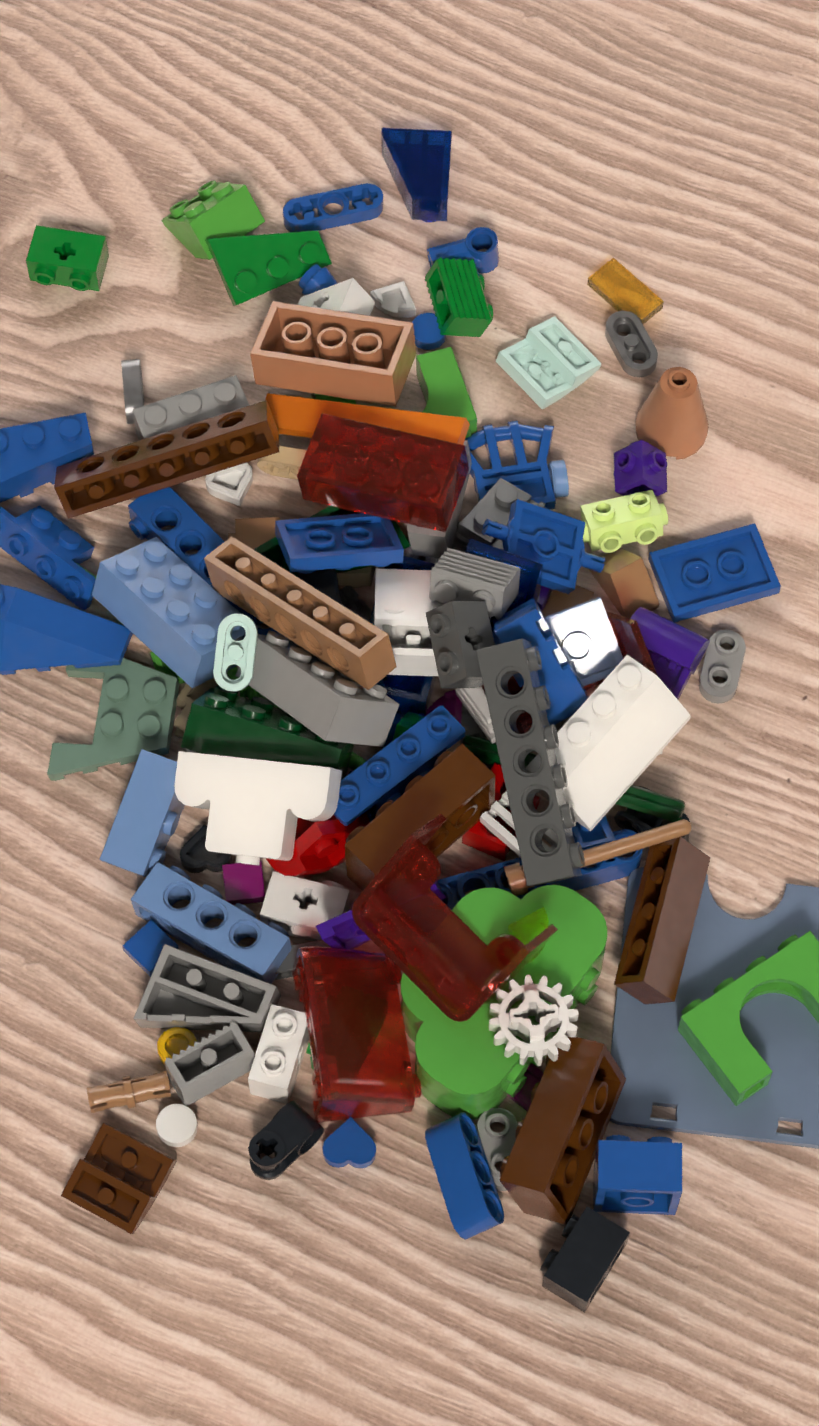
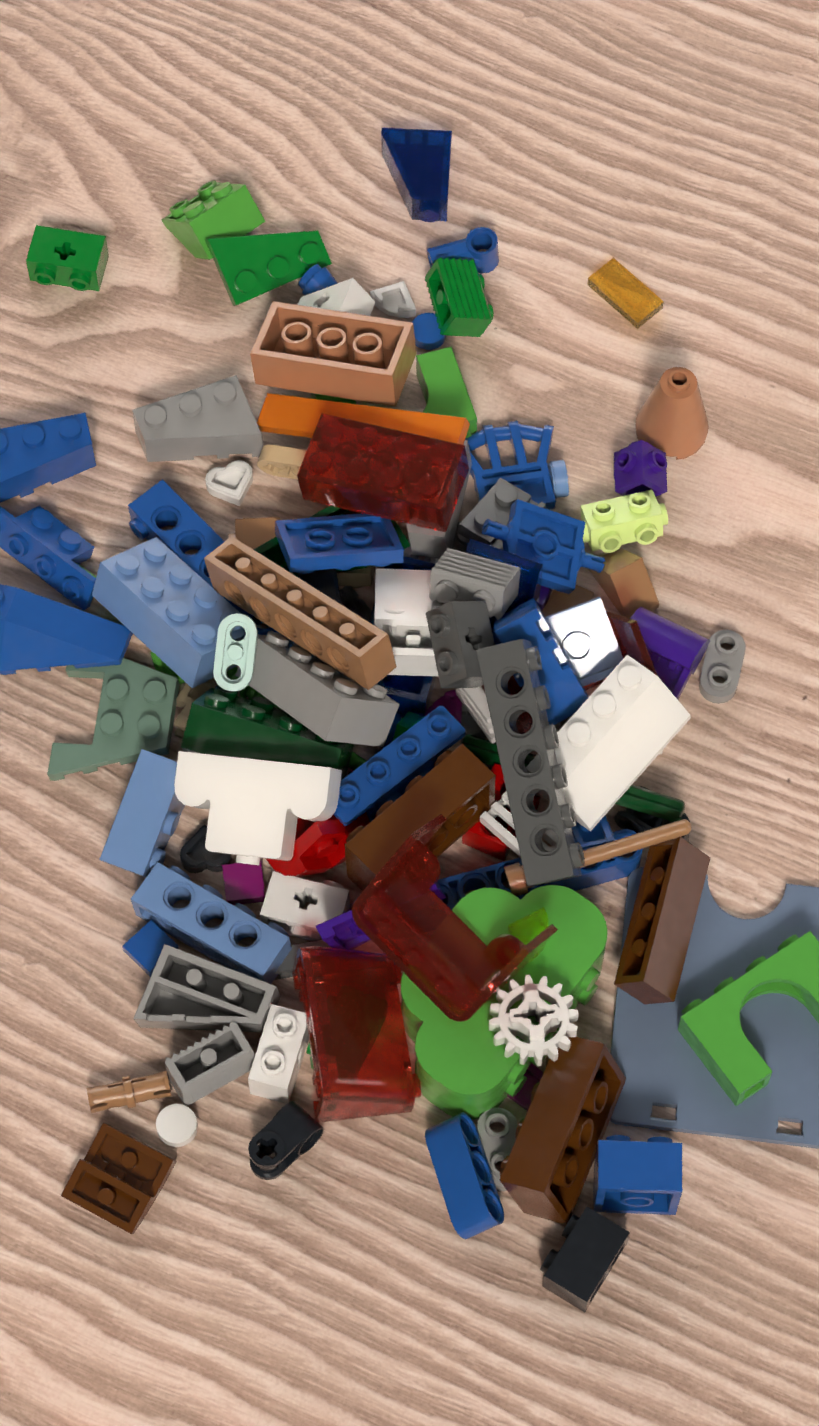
reddish brown brick [54,400,279,519] -> none
flat silver beam [121,359,144,424] -> none
yellow tile [157,1027,197,1065] -> none
blue beam [283,183,383,232] -> none
blue tile [322,1117,376,1169] -> none
light aqua slope [495,316,602,409] -> none
flat silver plate [605,311,658,377] -> none
blue plate [648,523,781,623] -> none

